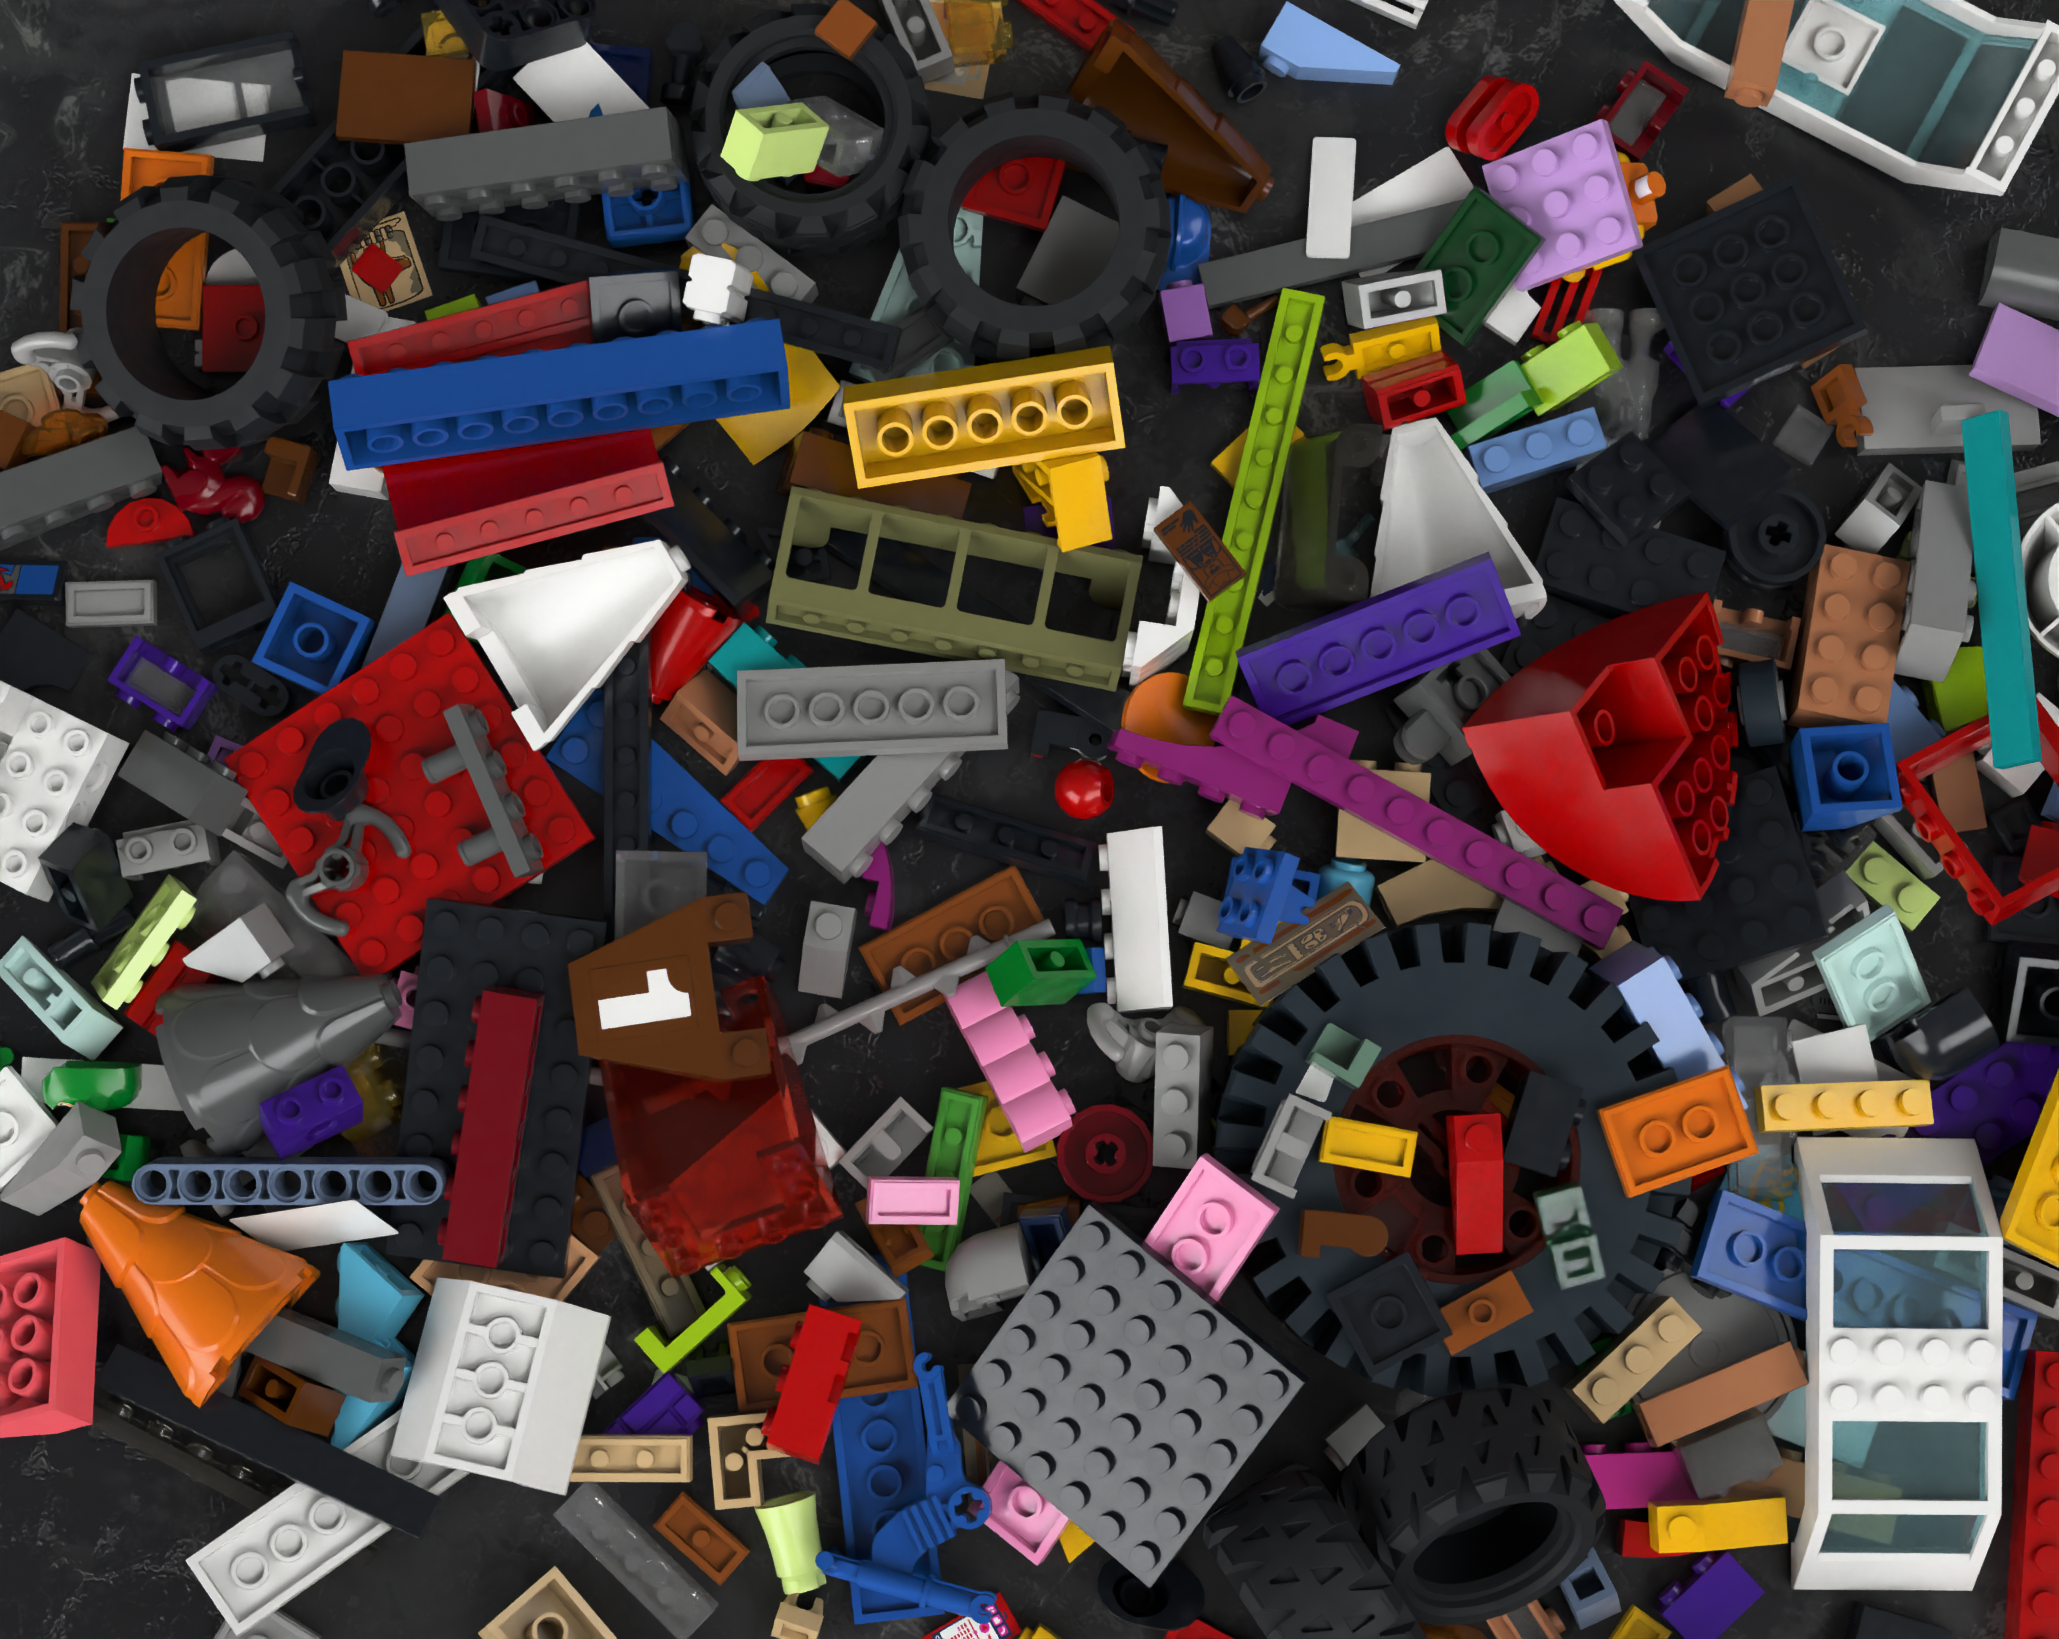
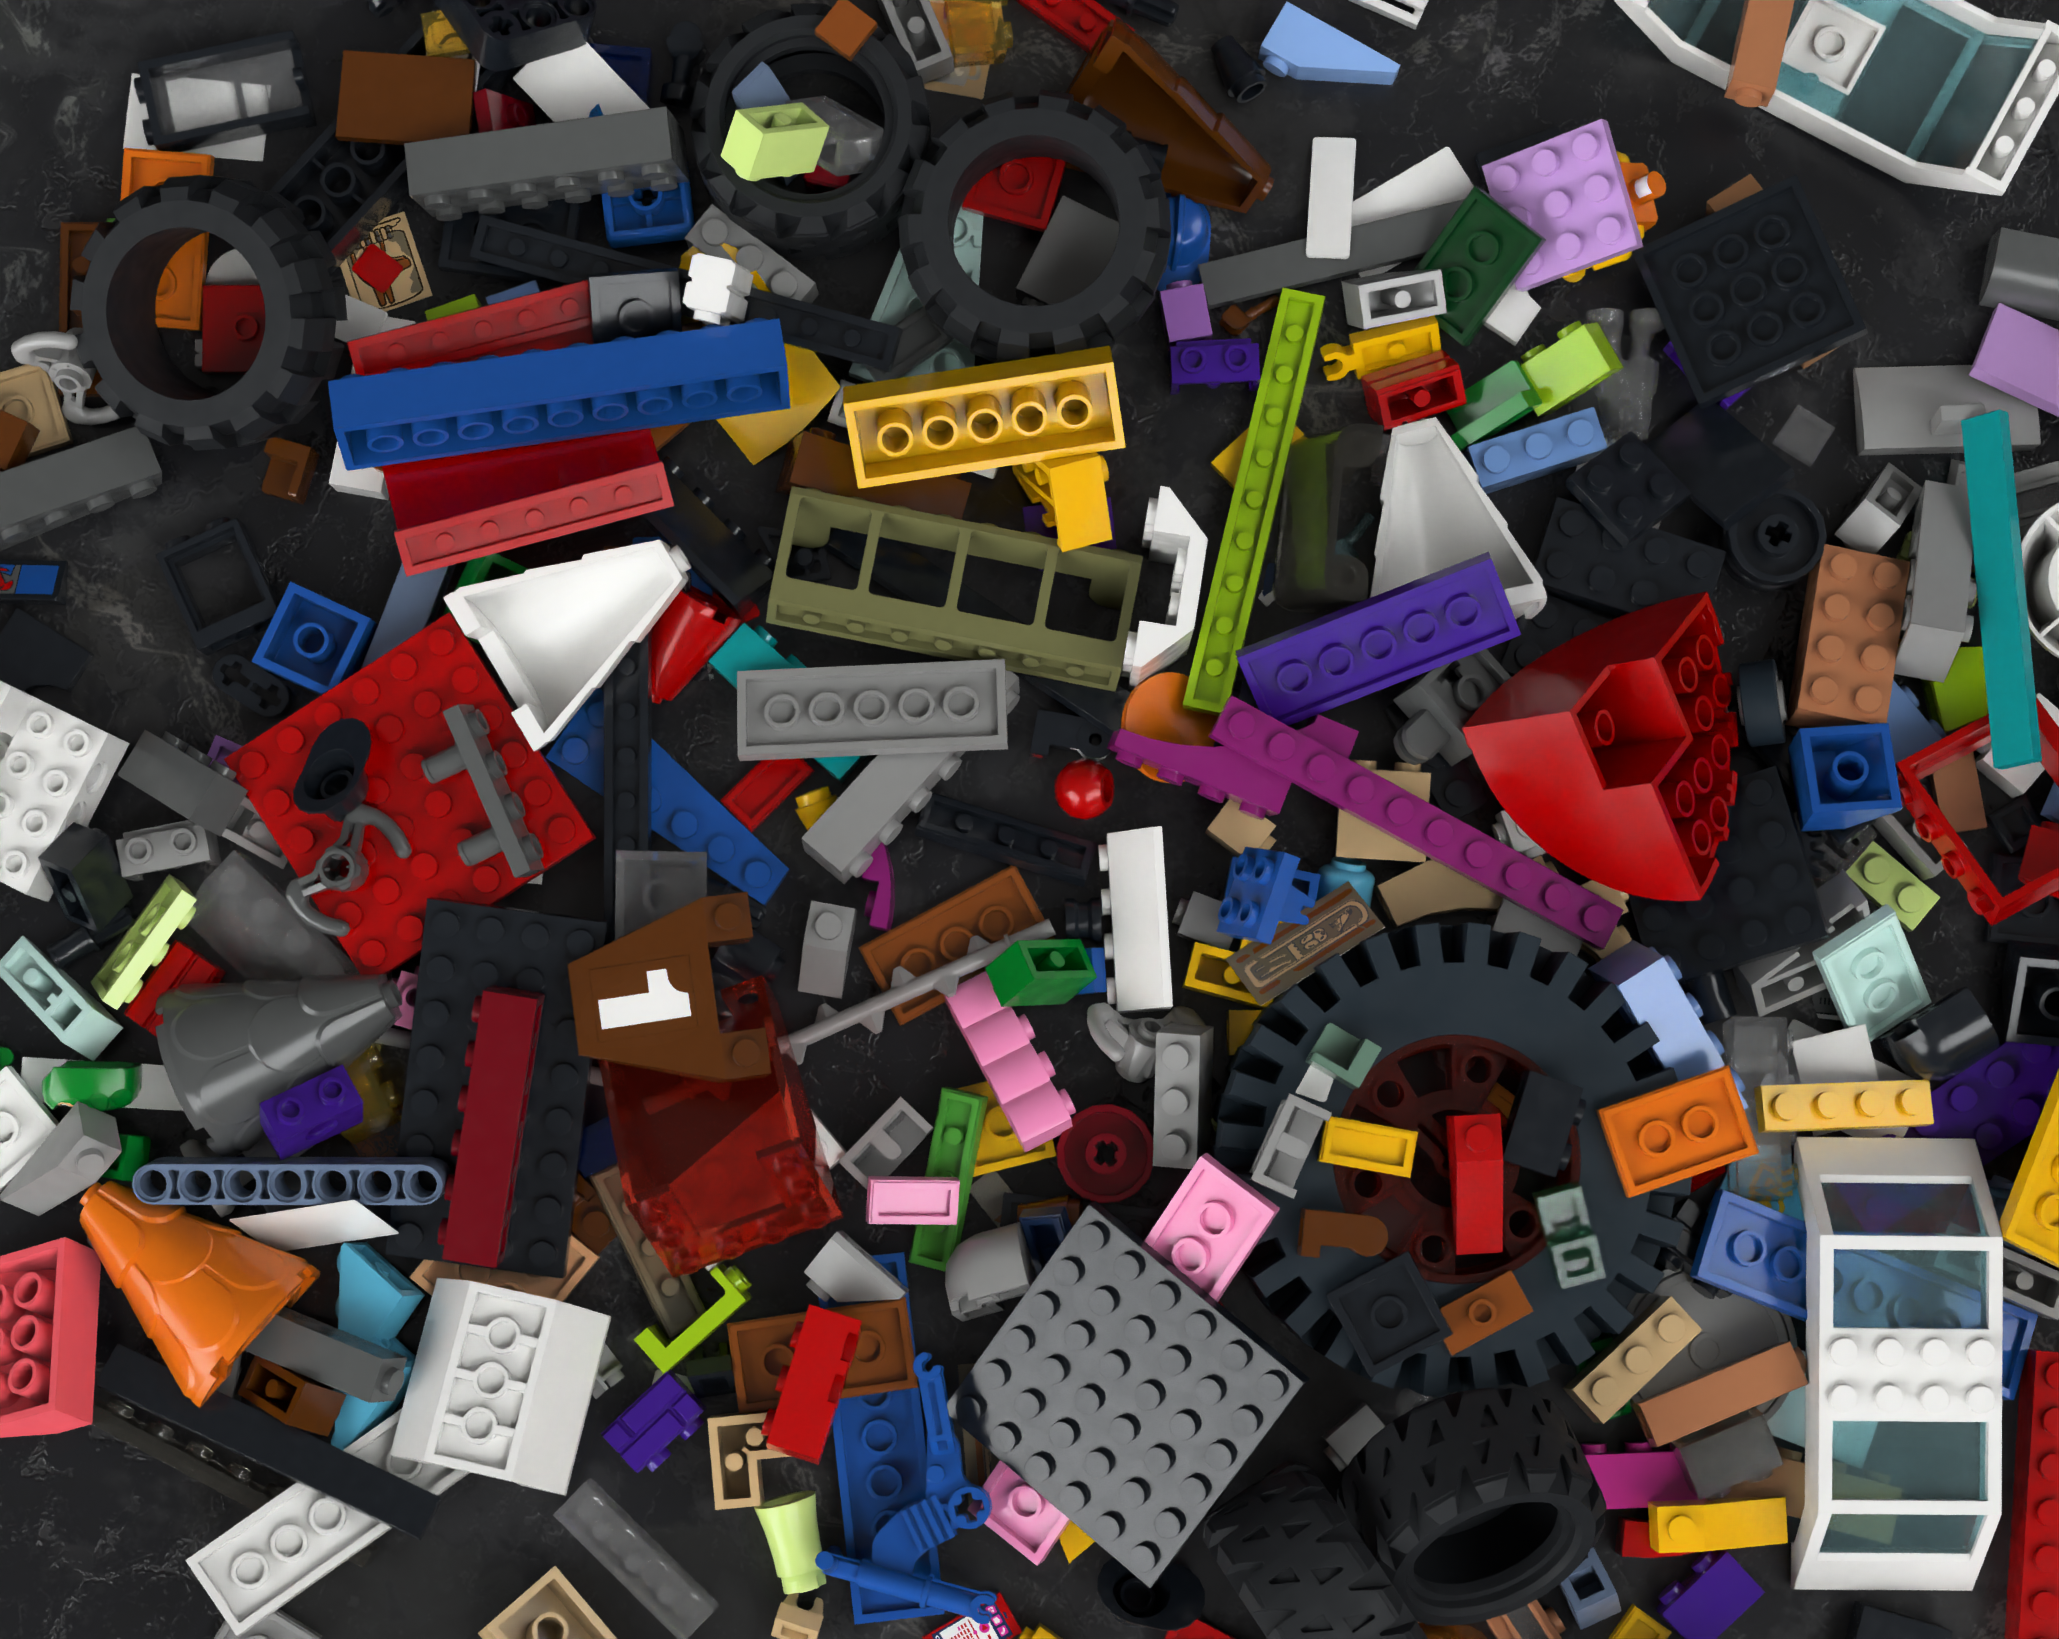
clear orange plate [21,408,108,455] -> none
light grey tile [65,580,157,628] -> none
red plate [106,498,196,549] -> none
dark purple window [107,635,219,732] -> none
dark red animal [160,447,265,523] -> none
slope [182,902,296,983] -> none
tan tile [570,1434,693,1482] -> none
dark orange plate [653,1491,751,1586] -> none
nougat panel [660,670,740,776] -> none
dark orange plate [855,1197,935,1278] -> none
reddish brown tile [1153,500,1246,603] -> none
red brick [1445,75,1539,161] -> none
red tile [1530,268,1603,345] -> none
dark red window [1593,60,1689,163] -> none
nougat window [1711,599,1801,675] -> none
dark orange plate [1811,364,1874,447] -> none

